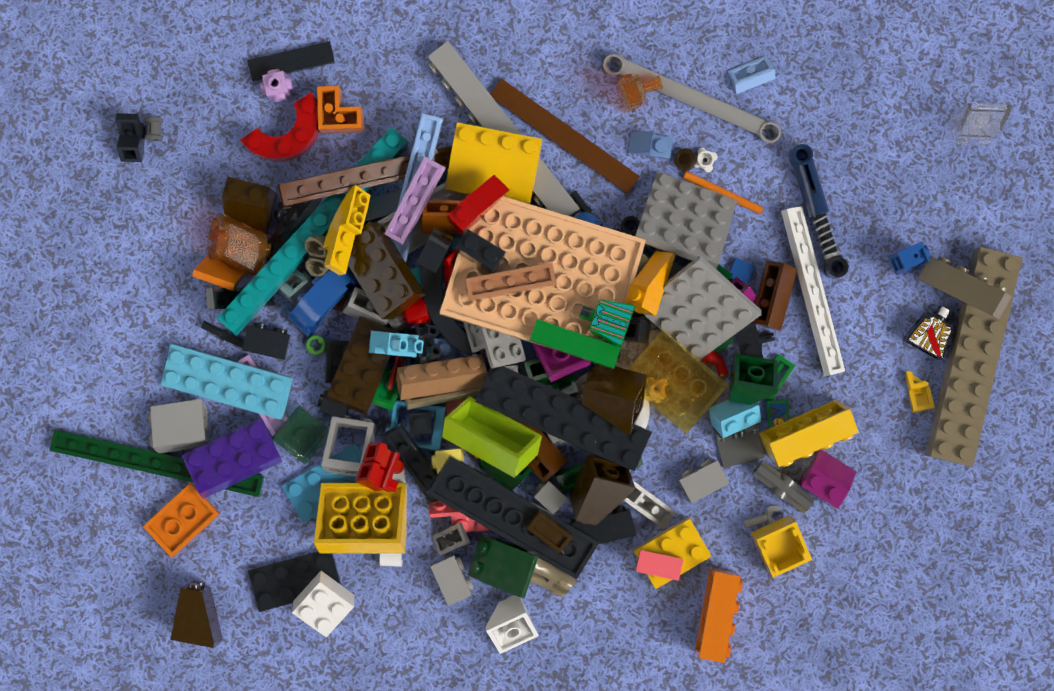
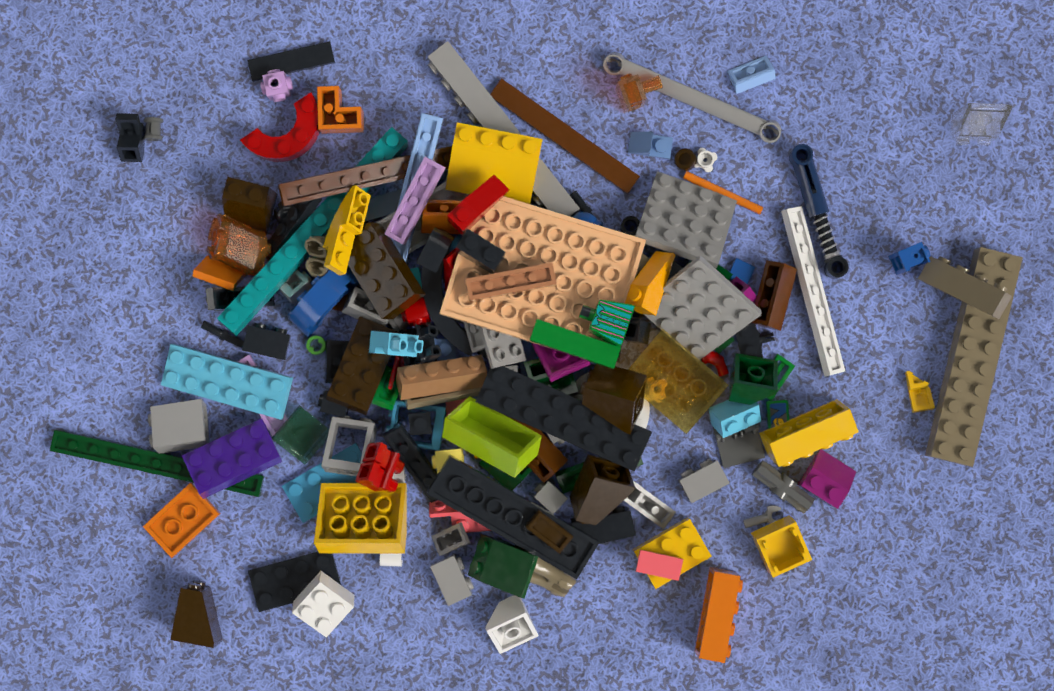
torso [902,306,954,360] -> none

